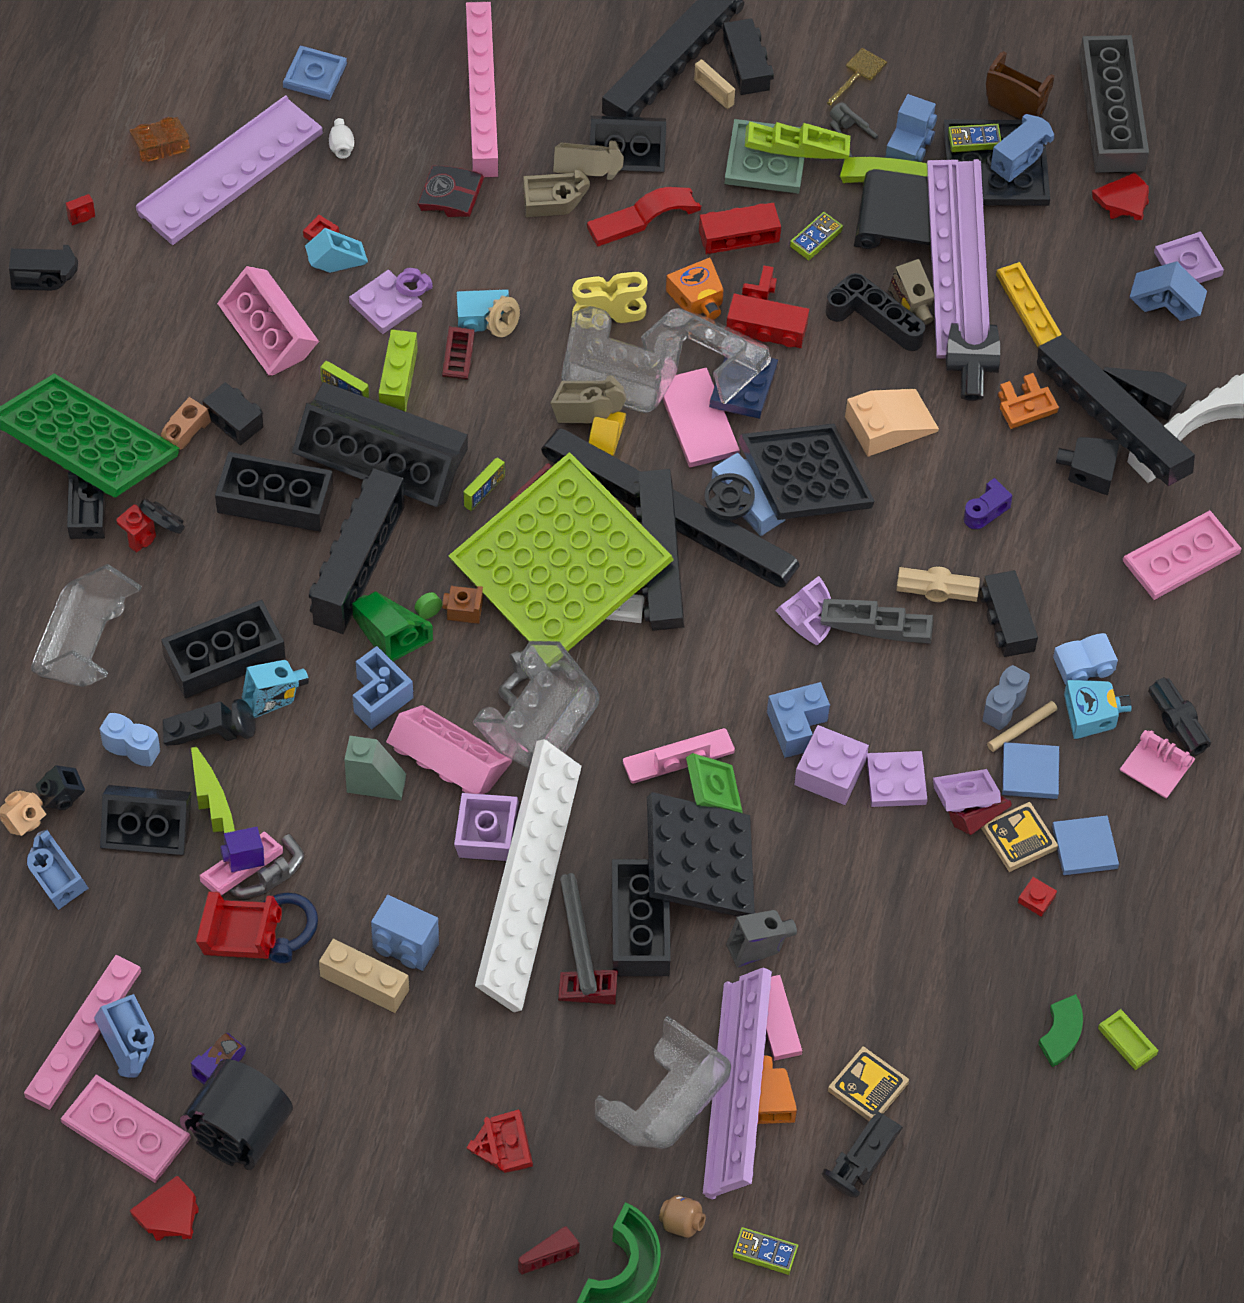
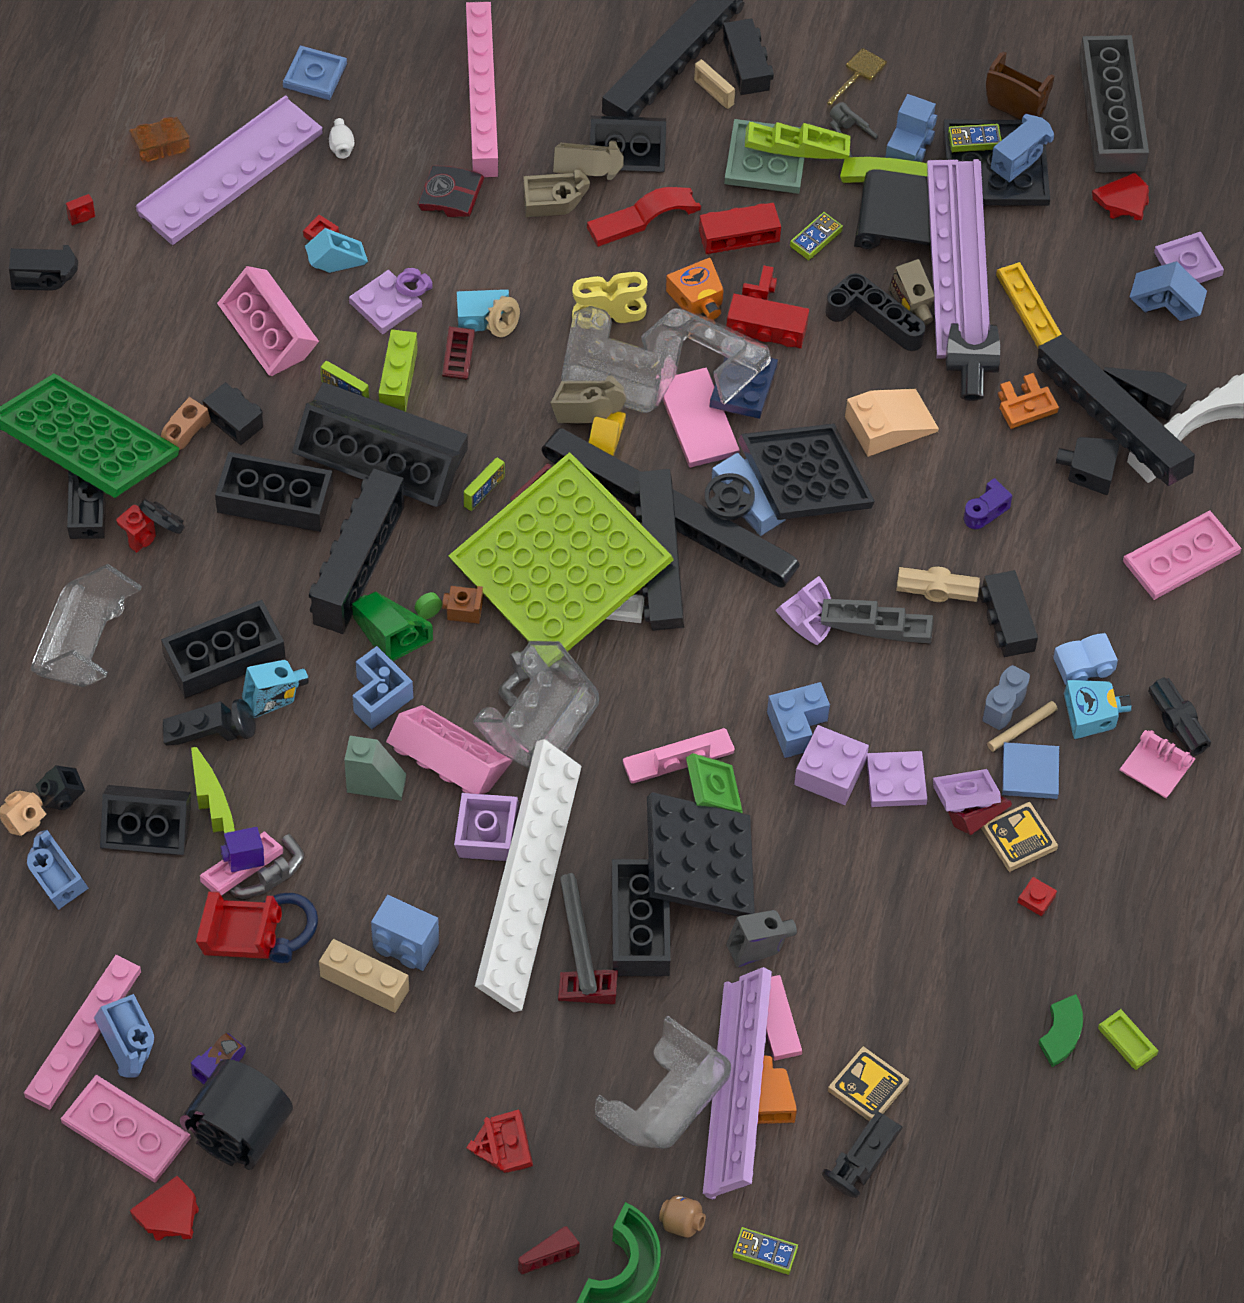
light blue brick [100,713,160,766] -> none
medium blue tile [1052,816,1119,875] -> none

